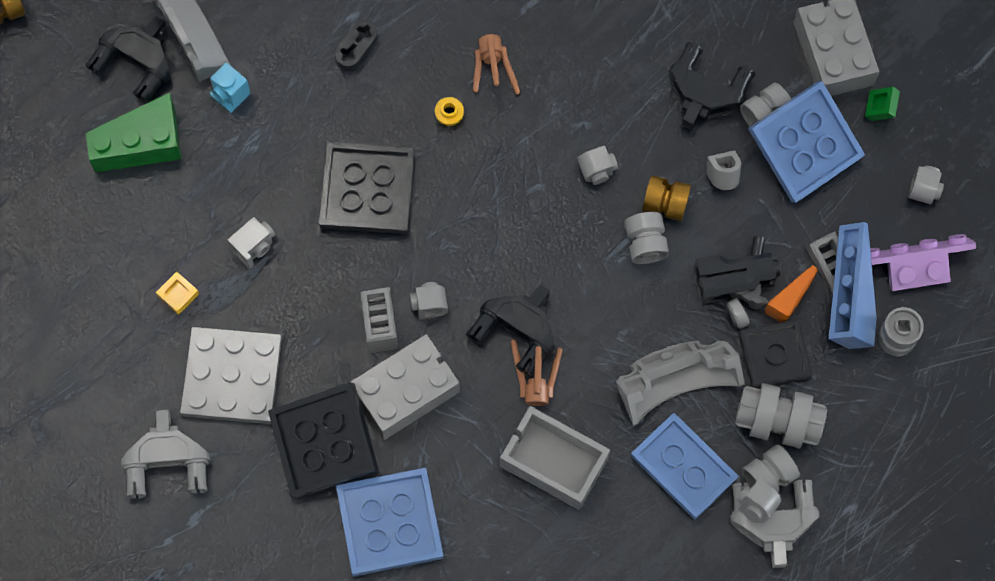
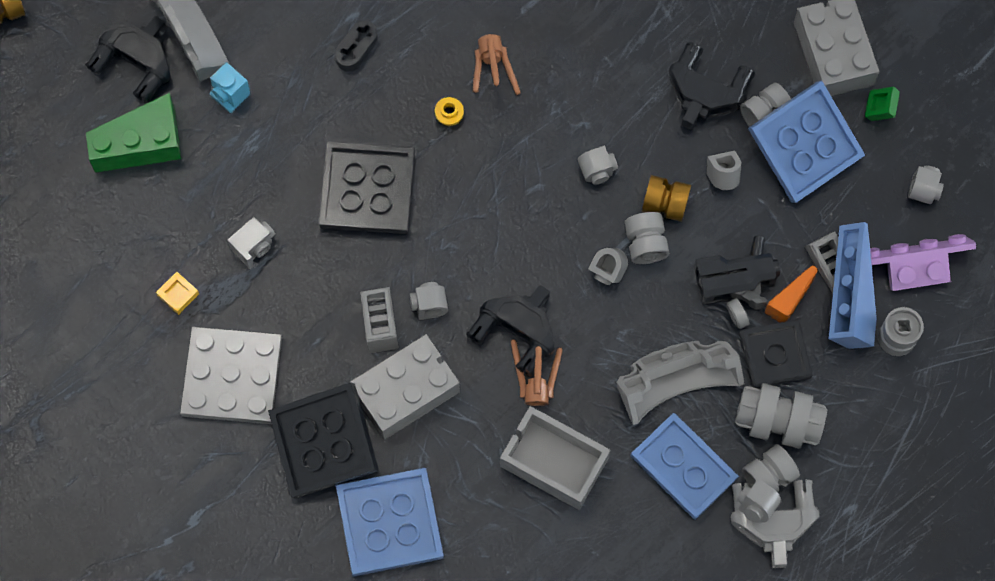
light grey connector [121,410,210,499] -> none
none -> light grey plate [588,248,628,285]

